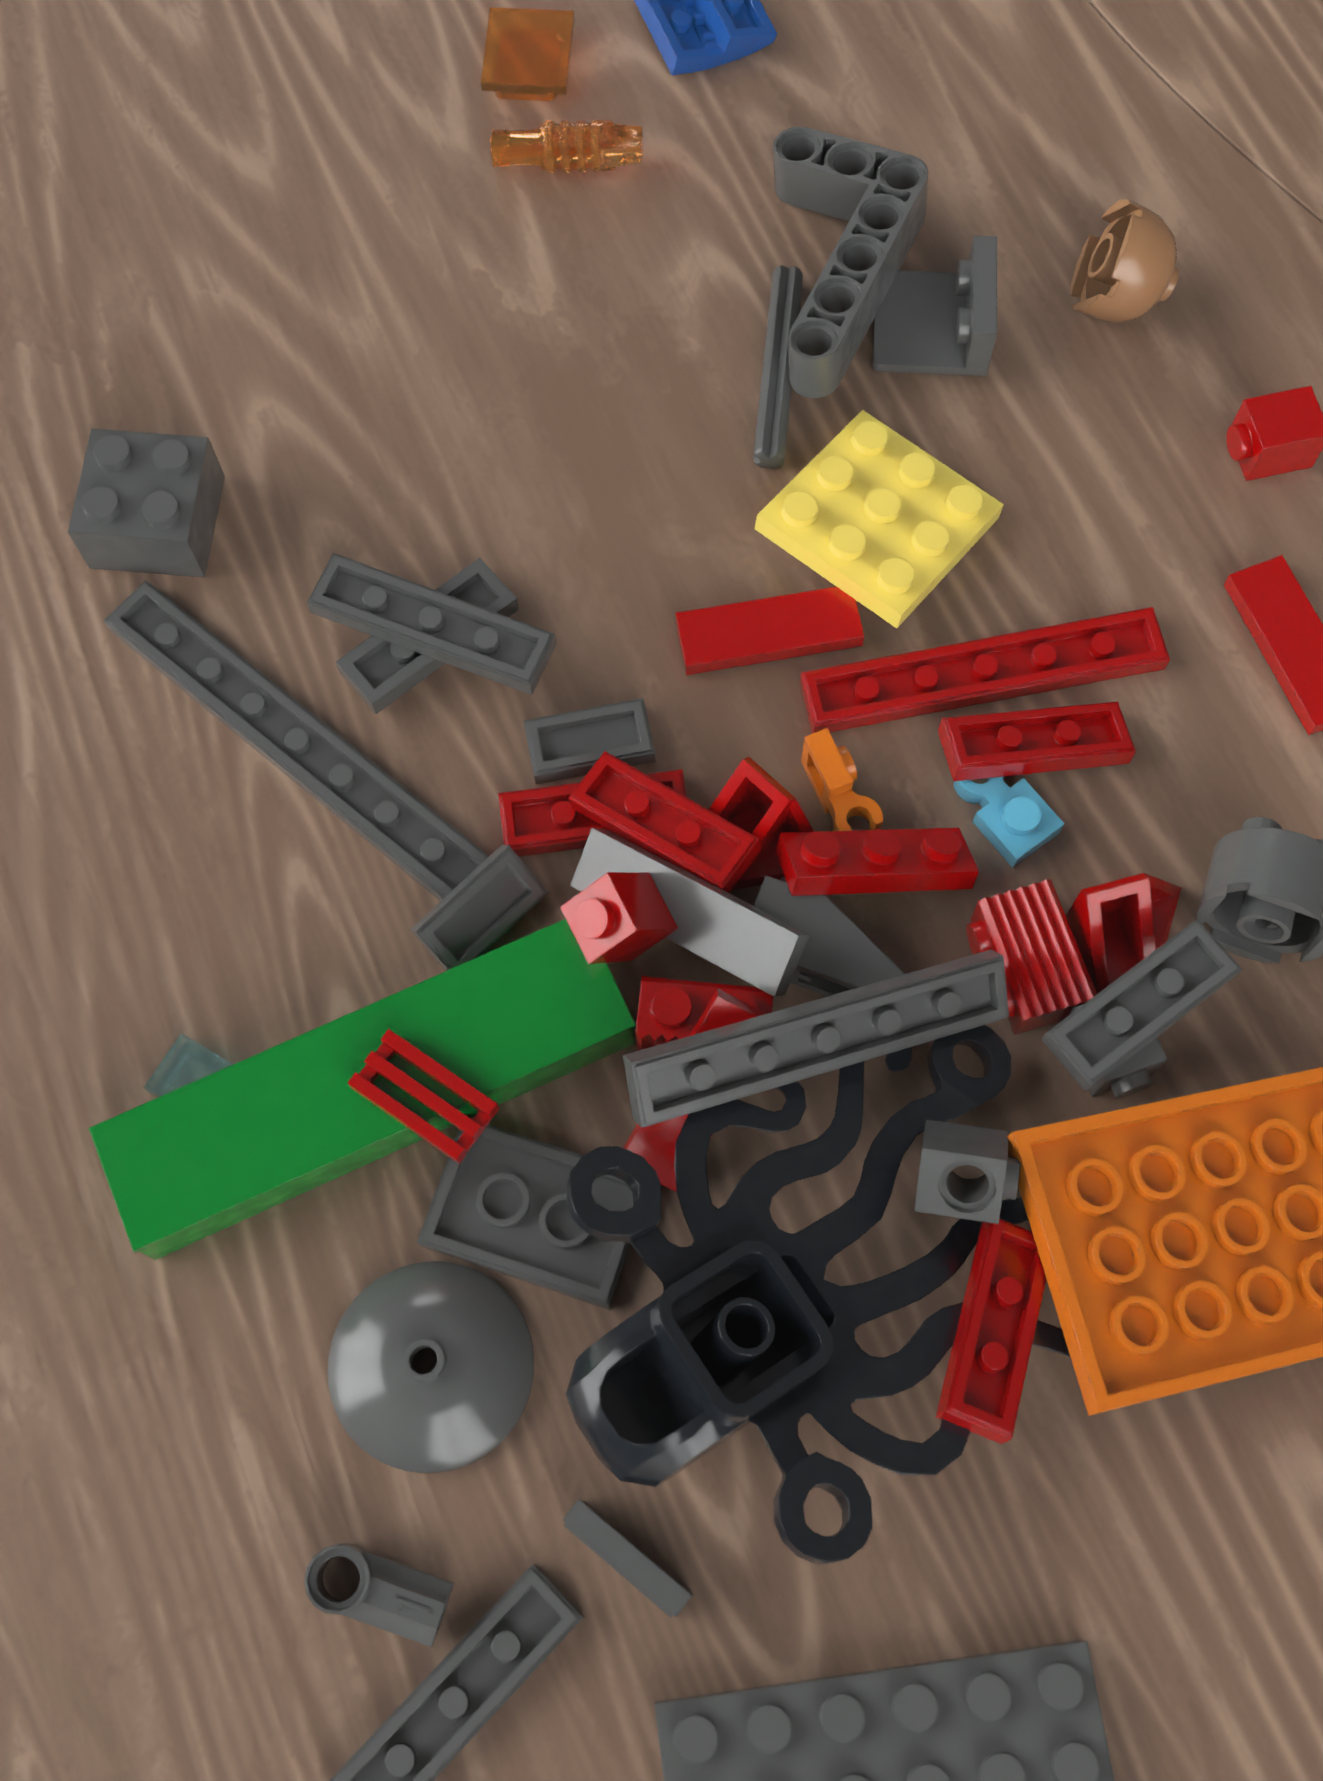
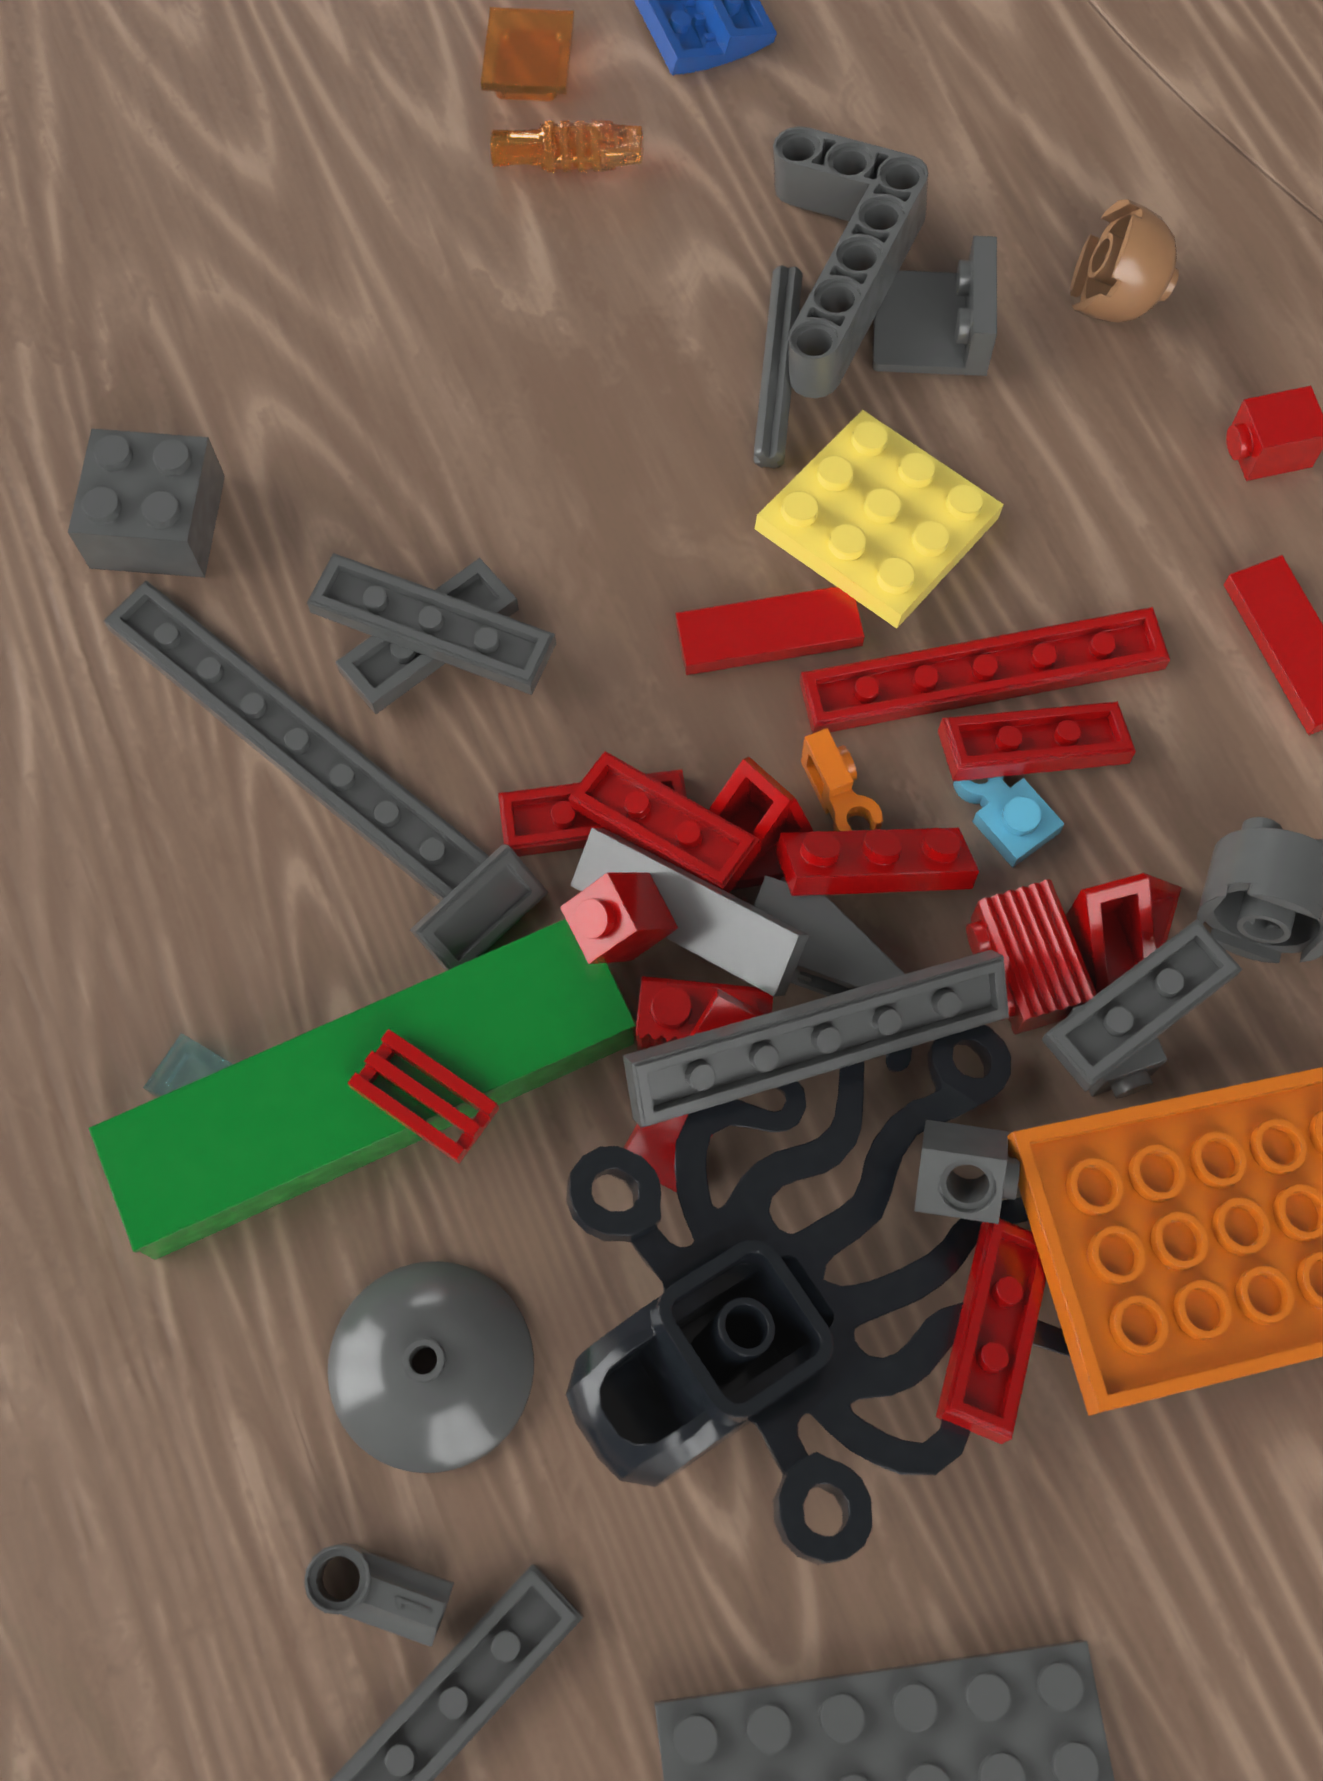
dark grey tile [417,1119,633,1310] -> none
dark grey tile [523,698,656,784] -> none
dark grey tile [563,1499,692,1617] -> none

